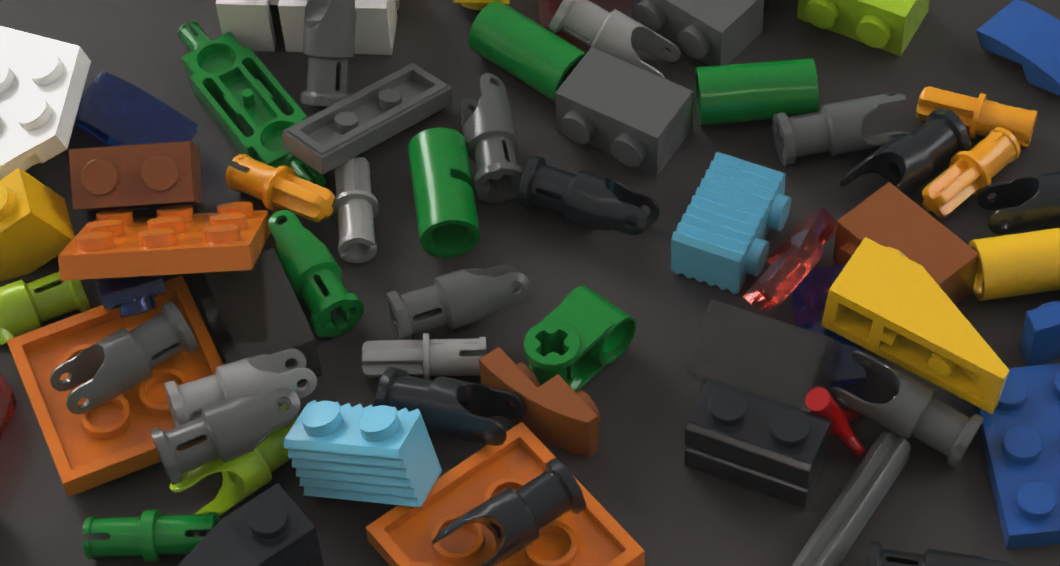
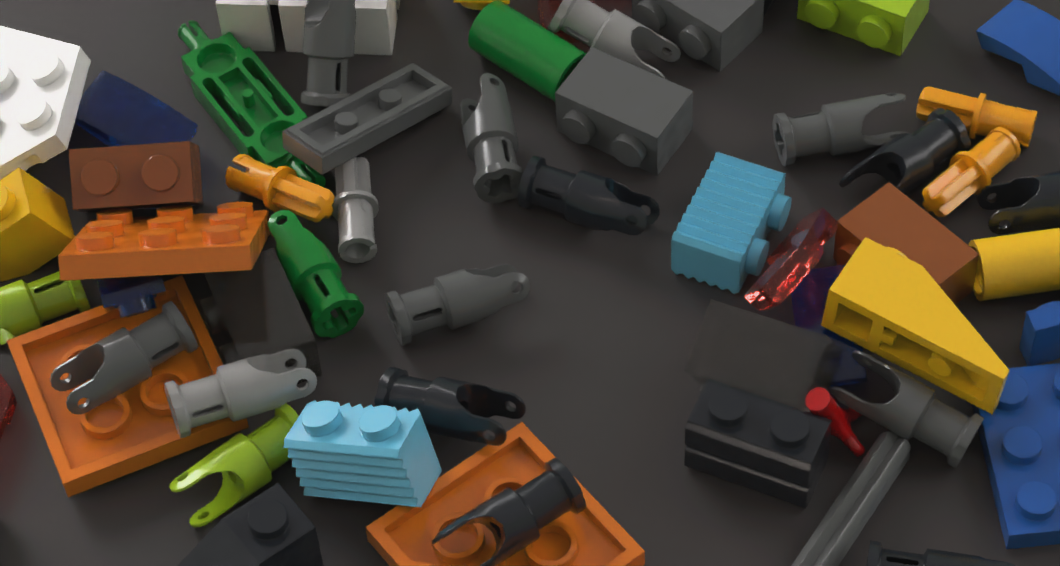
green pin [82,509,220,562] -> none
dark grey piece [150,388,301,485] -> none
light grey axle [362,333,486,380] -> none
green pin [408,127,480,258] -> none
dark orange slope [479,347,601,458] -> none
green piece [523,285,637,392] -> none
green pin [695,58,819,126] -> none

